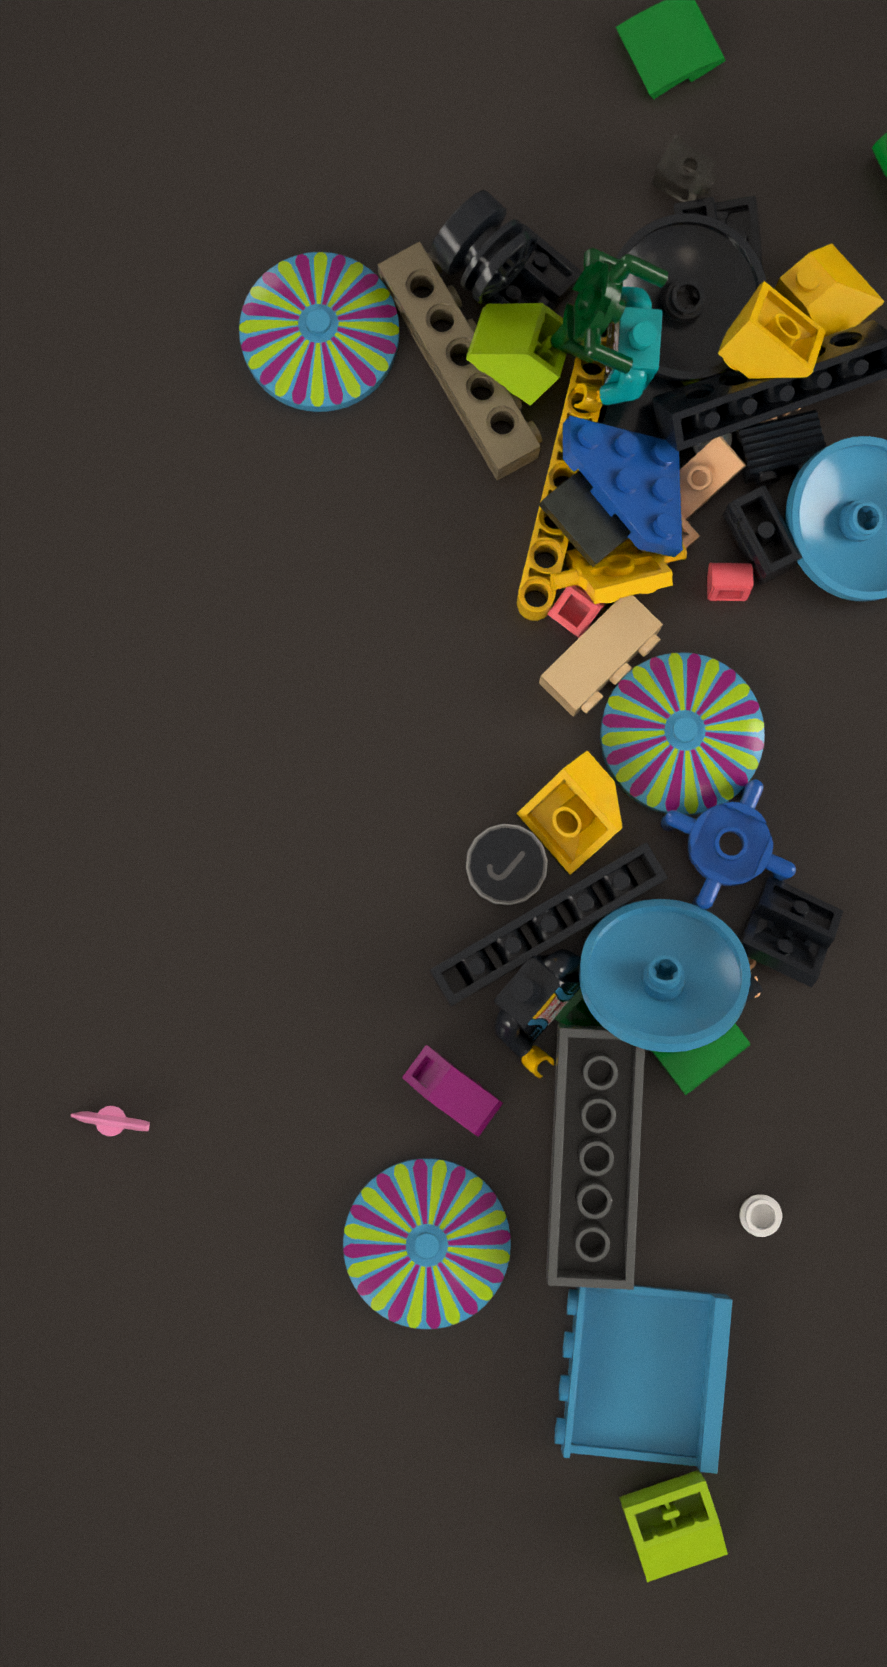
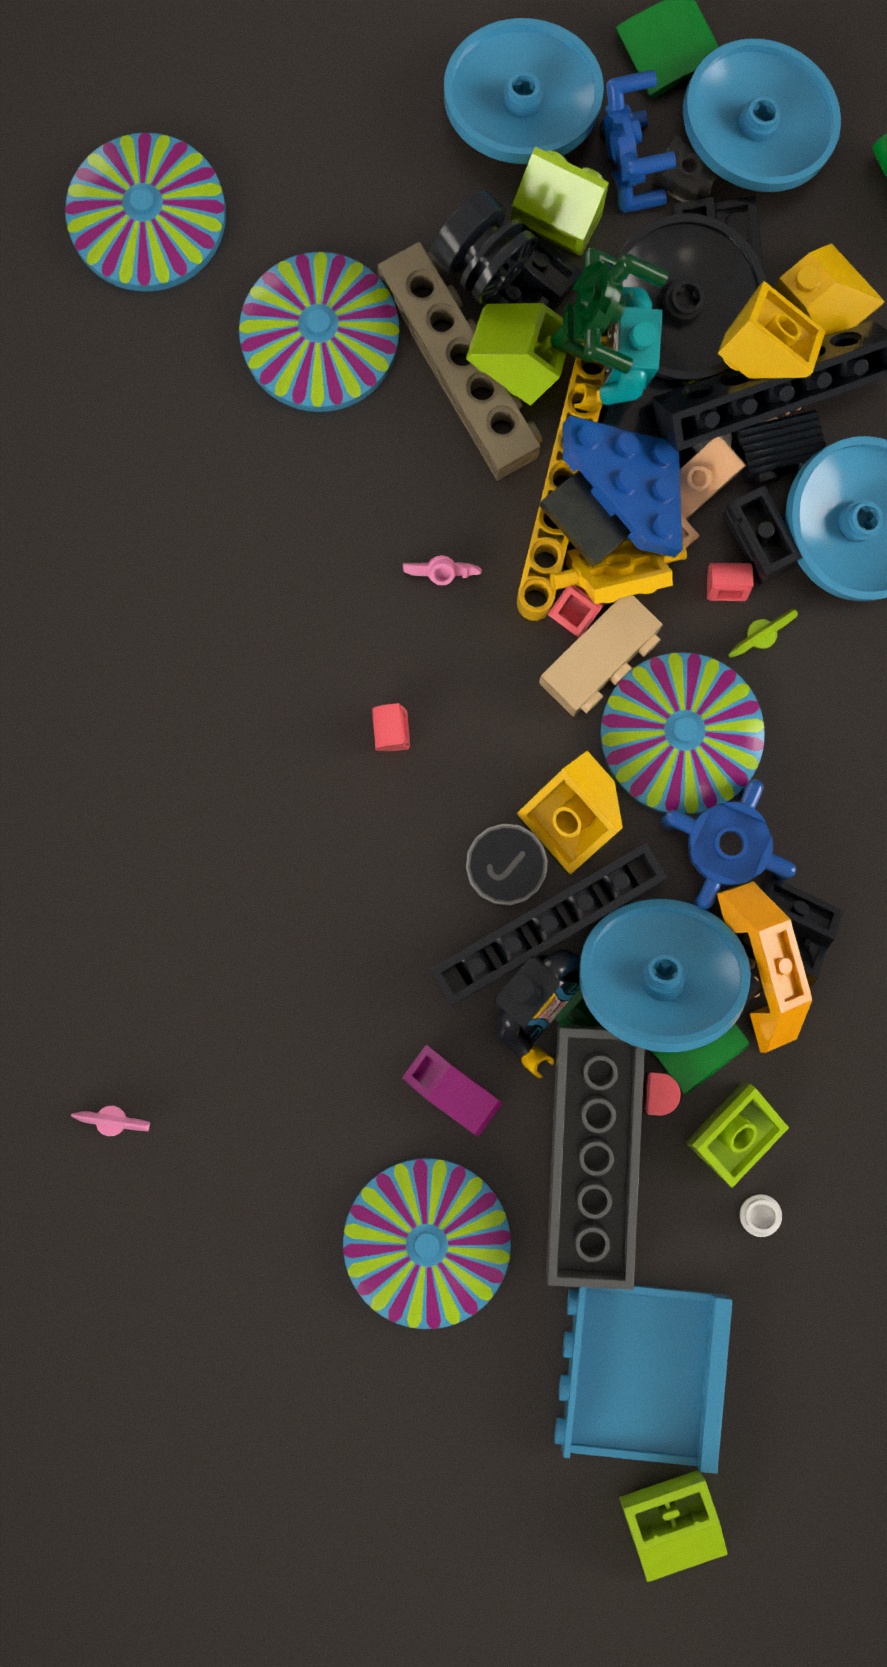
none -> dish [65,133,226,292]
none -> coral brick [372,703,410,751]
none -> bright pink piece [403,555,482,585]
none -> dark azure dish [444,18,604,164]
none -> lime slope [511,147,609,256]
none -> blue plate [600,69,676,213]
none -> coral brick [642,1072,681,1116]
none -> dark azure dish [683,39,841,192]
none -> lime slope [685,1083,789,1188]
none -> light orange slope [717,881,812,1053]
none -> lime piece [728,608,798,658]

